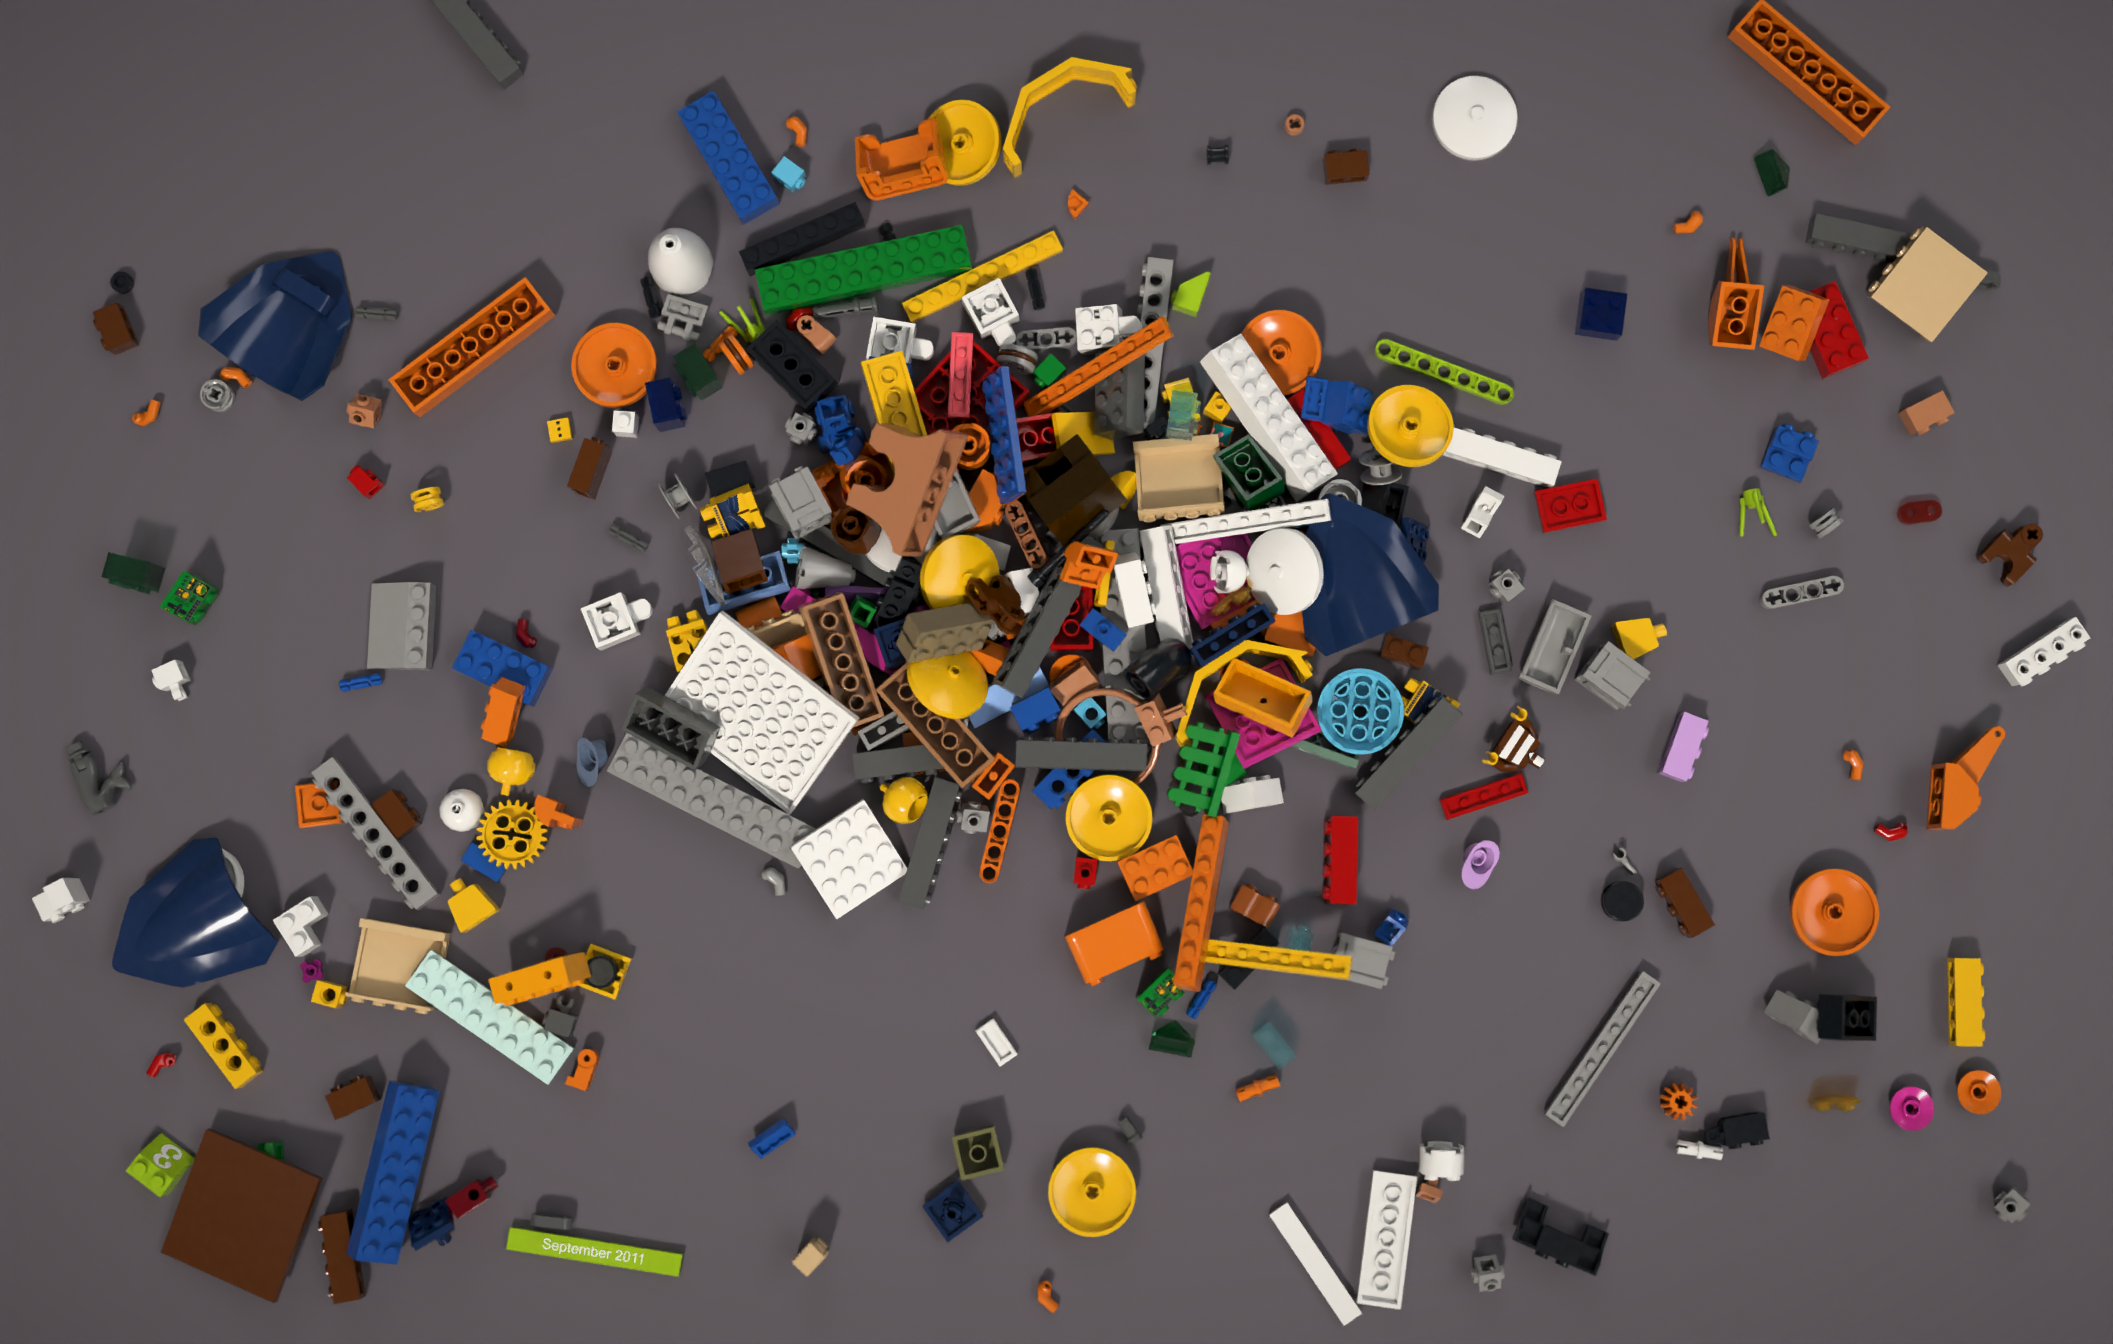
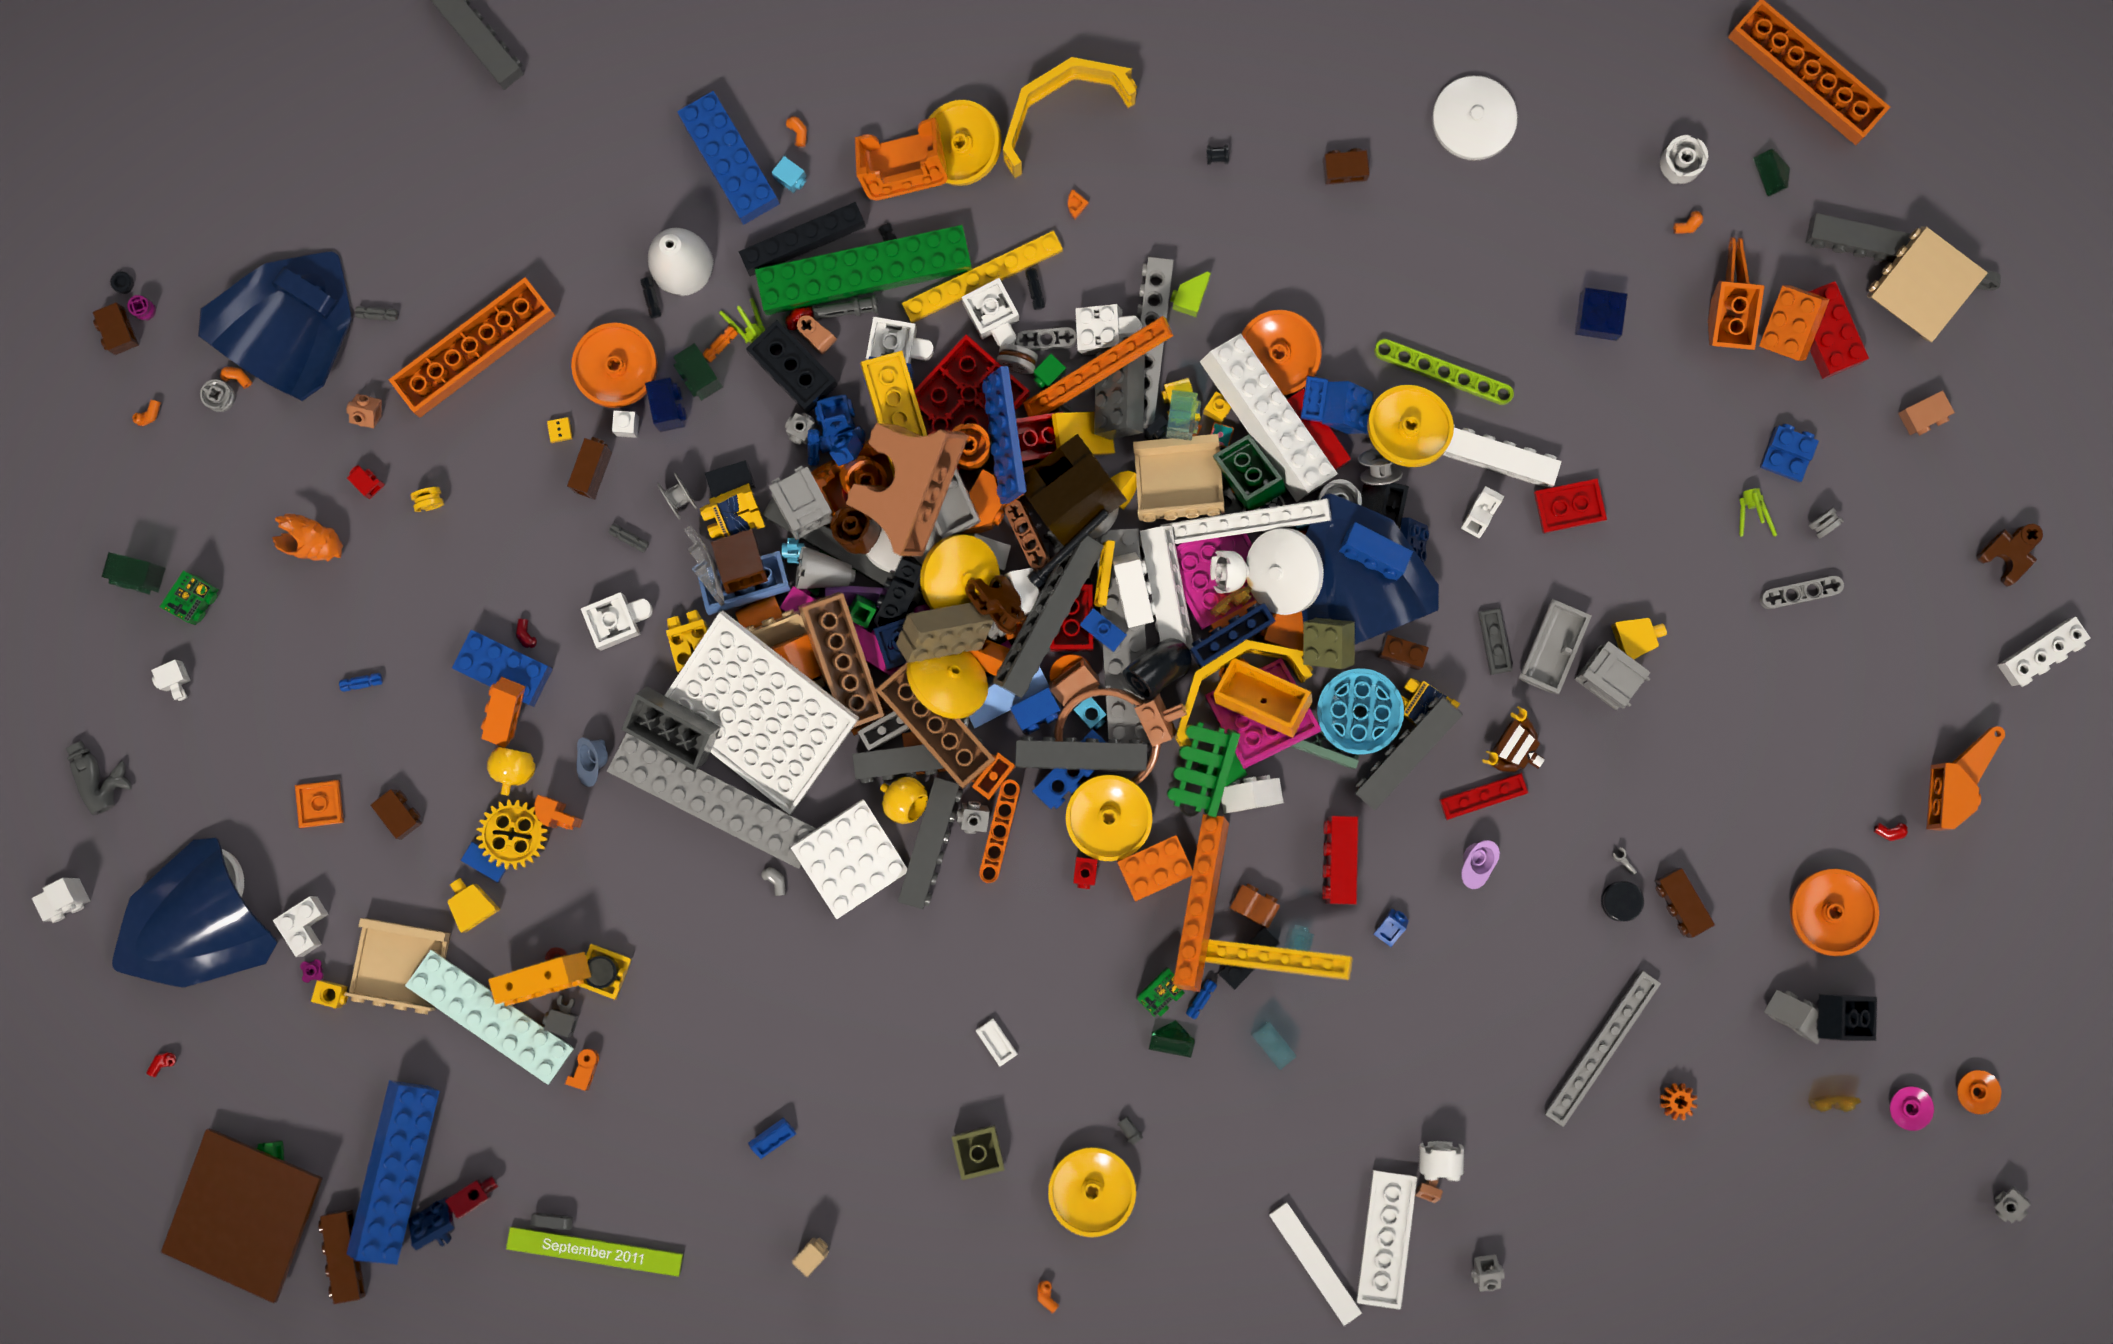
lime slope [126,1133,195,1197] -> none
yellow brick [184,1003,263,1089] -> none
light grey brick [311,757,440,910] -> none
reddish brown brick [325,1075,381,1120] -> none
light grey slope [367,582,437,671] -> none
white cylinder [439,789,485,832] -> none
light grey plate [657,294,709,341] -> none
orange head [718,334,754,375] -> none
dark blue plate [922,1180,983,1243] -> none
coral tile [948,332,973,419] -> none
orange brick [1059,542,1119,589] -> none
orange windscreen [1064,901,1164,987] -> none
orange pin [1235,1073,1280,1102] -> none
nougat bush [1285,114,1304,136] -> none
light grey container [1332,932,1395,989] -> none
light grey brick [1488,569,1525,605] -> none
black bracket [1512,1197,1609,1276] -> none
lavender brick [1657,712,1709,782] -> none
white pin [1676,1140,1723,1160] -> none
black hinge [1704,1111,1770,1149] -> none
orange arm [1843,750,1864,781] -> none
clear red plate [1897,500,1942,525] -> none
yellow brick [1947,958,1985,1046] -> none
none -> magenta wheel [127,295,156,321]
none -> orange head [272,514,343,562]
none -> blue axle [807,429,820,466]
none -> olive brick [1303,618,1355,669]
none -> blue brick [1339,522,1413,581]
none -> white brick [1660,135,1708,184]

